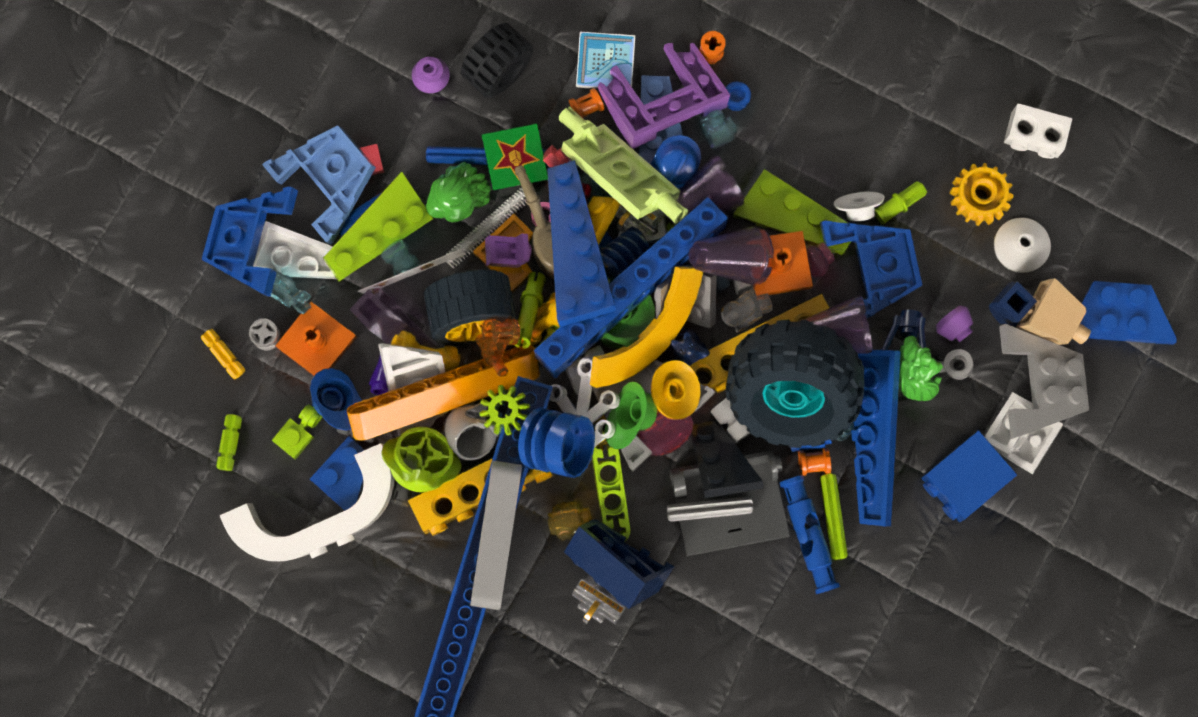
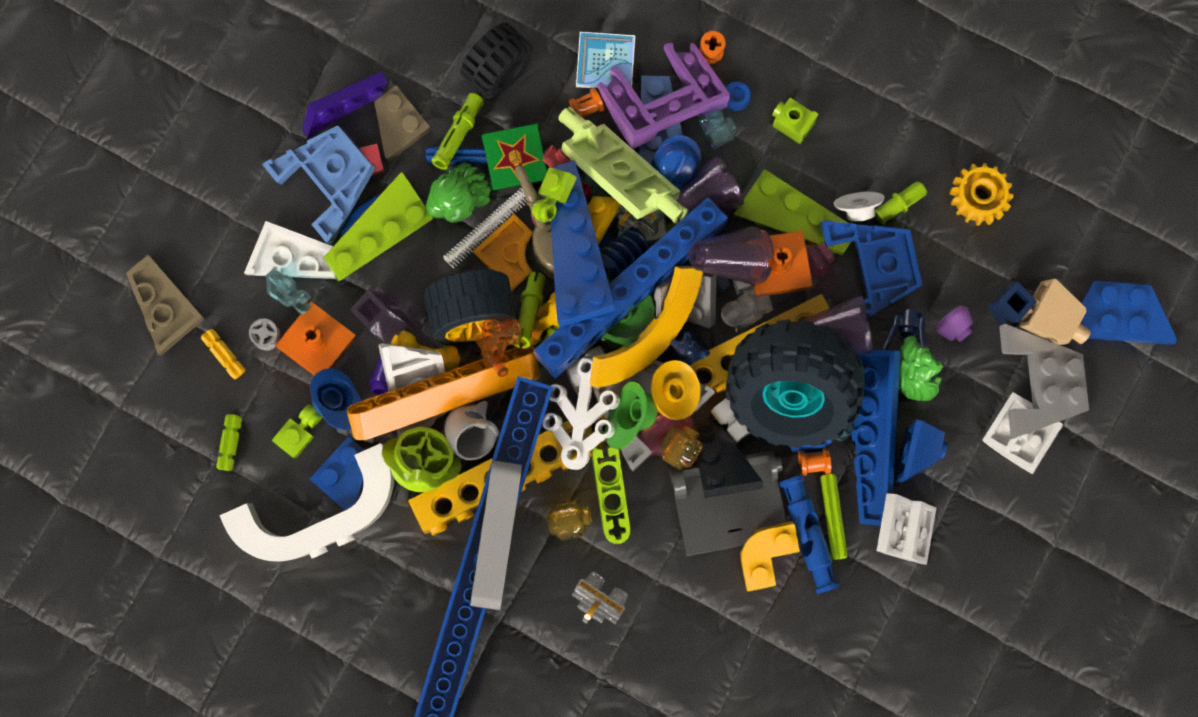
blue wing [201,187,298,297] -> none
white sticker [358,249,467,294] -> none
clear light blue wheel [381,239,420,276] -> none
medium lavender cone [412,57,450,93] -> none
lime gear [479,385,531,436] -> none
medium lavender bracket [485,234,532,268] -> none
blue wheel [518,407,595,478] -> none
dark blue wedge [564,519,675,609] -> none
light grey axle [667,497,753,522] -> none
blue brick [921,430,1017,522] -> none
light grey plate [939,349,974,380] -> none
white dish [994,218,1051,273] -> none
white brick [1004,104,1072,159] -> none
none -> dark tan wing [126,255,204,356]
none -> dark purple wing [302,71,387,139]
none -> dark tan wing [374,85,431,162]
none -> lime pin [431,93,484,170]
none -> lime plate [532,167,577,223]
none -> clear yellow head [660,425,703,470]
none -> yellow plate [740,521,800,591]
none -> lime brick [772,98,819,144]
none -> white slope [876,493,936,565]
none -> blue slope [894,419,948,485]

